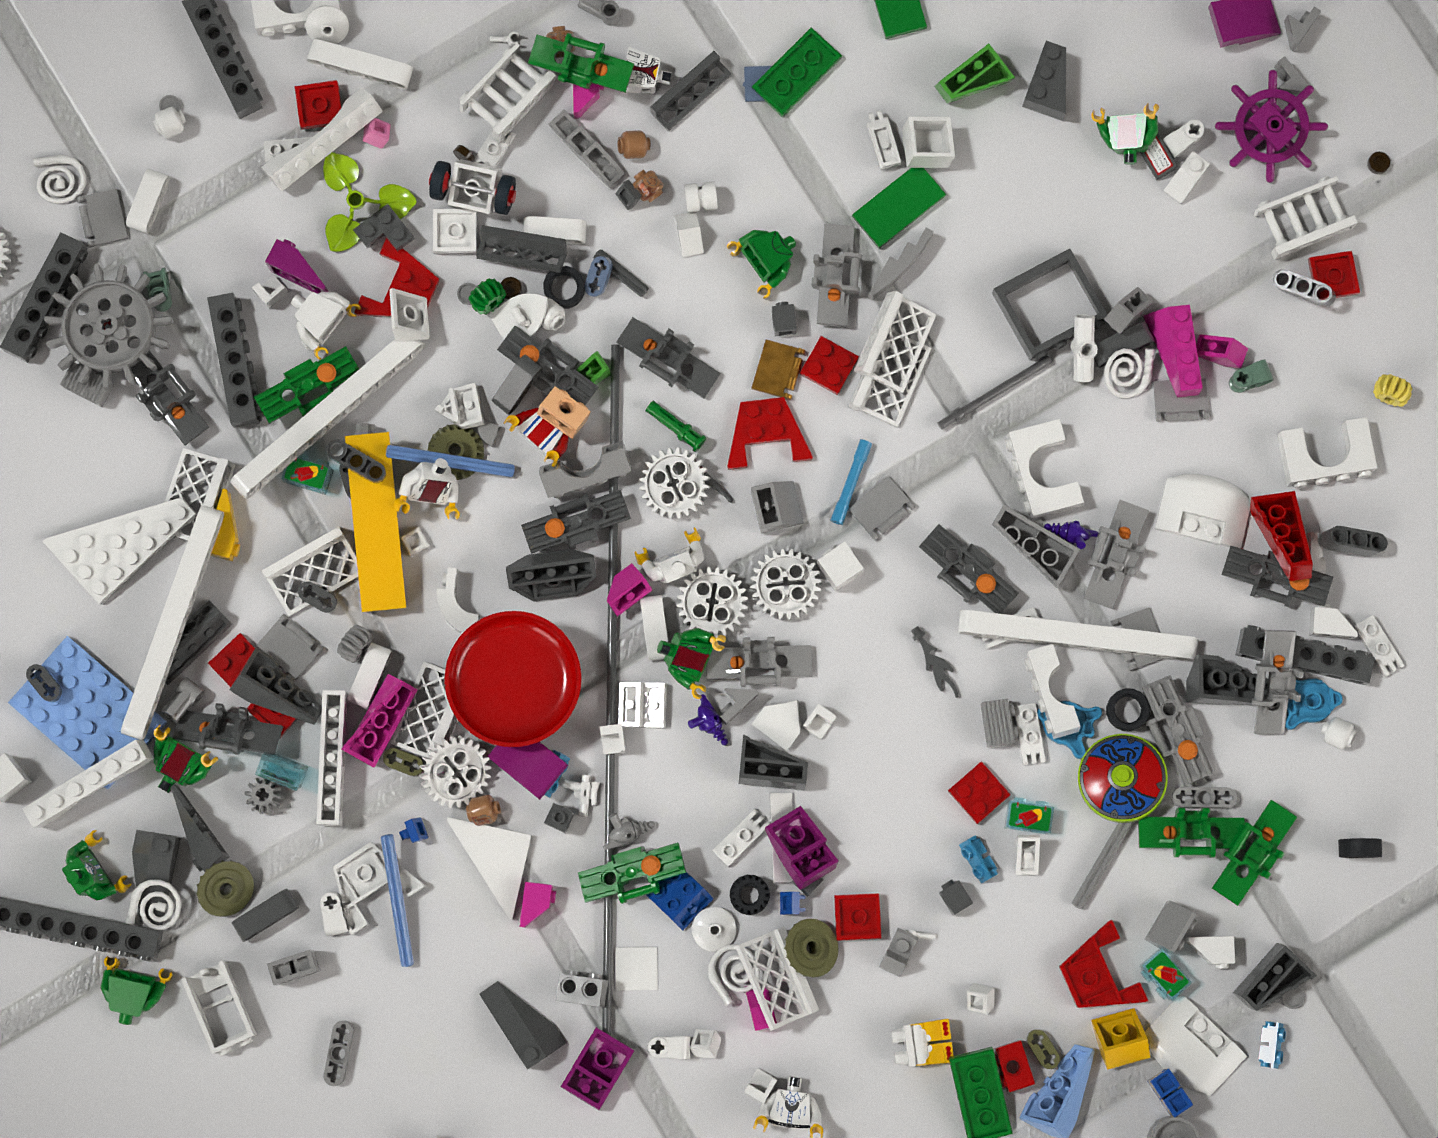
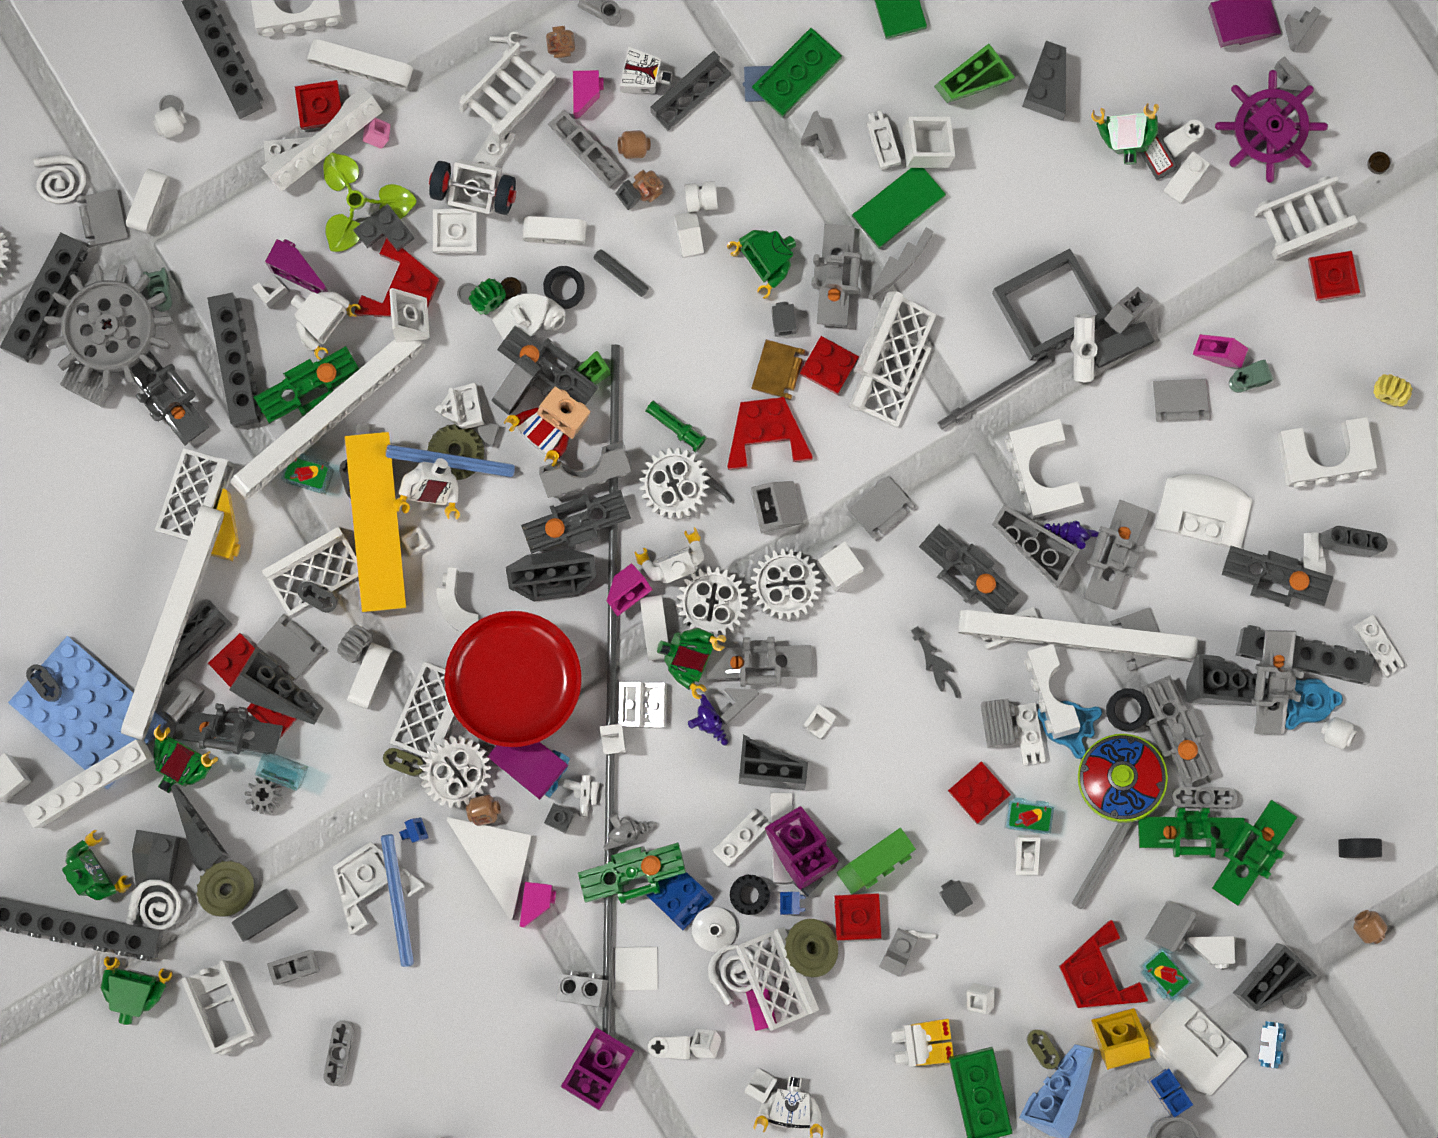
white wing [42,498,197,604] -> none
white dish [306,5,349,44] -> none
white brick [316,690,348,826] -> none
white piece [320,892,349,937] -> none
dark grey beam [327,440,386,483] -> none
dark pink wedge [341,674,418,768] -> none
dark brown tile [453,145,475,162] -> none
dark grey fence [476,225,567,273] -> none
dark grey wedge [479,981,566,1070] -> none
green piece [528,33,634,93] -> none
sand blue beam [584,256,613,297] -> none
dark grey piece [616,317,721,399] -> none
white slope [752,700,802,751] -> none
dark azure piece [830,439,872,525] -> none
dark azure hinge [959,835,998,883] -> none
red brick [993,1040,1035,1092] -> none
white piece [1104,348,1154,398] -> none
dark pink wedge [1143,304,1203,398] -> none
red wedge [1250,491,1313,581] -> none
beam [1272,269,1336,307] -> none
white slope [1309,604,1358,640] -> none
none -> light grey slope [801,111,833,159]
none -> bright green wedge [836,827,916,895]
none -> medium nougat head [1353,910,1387,944]

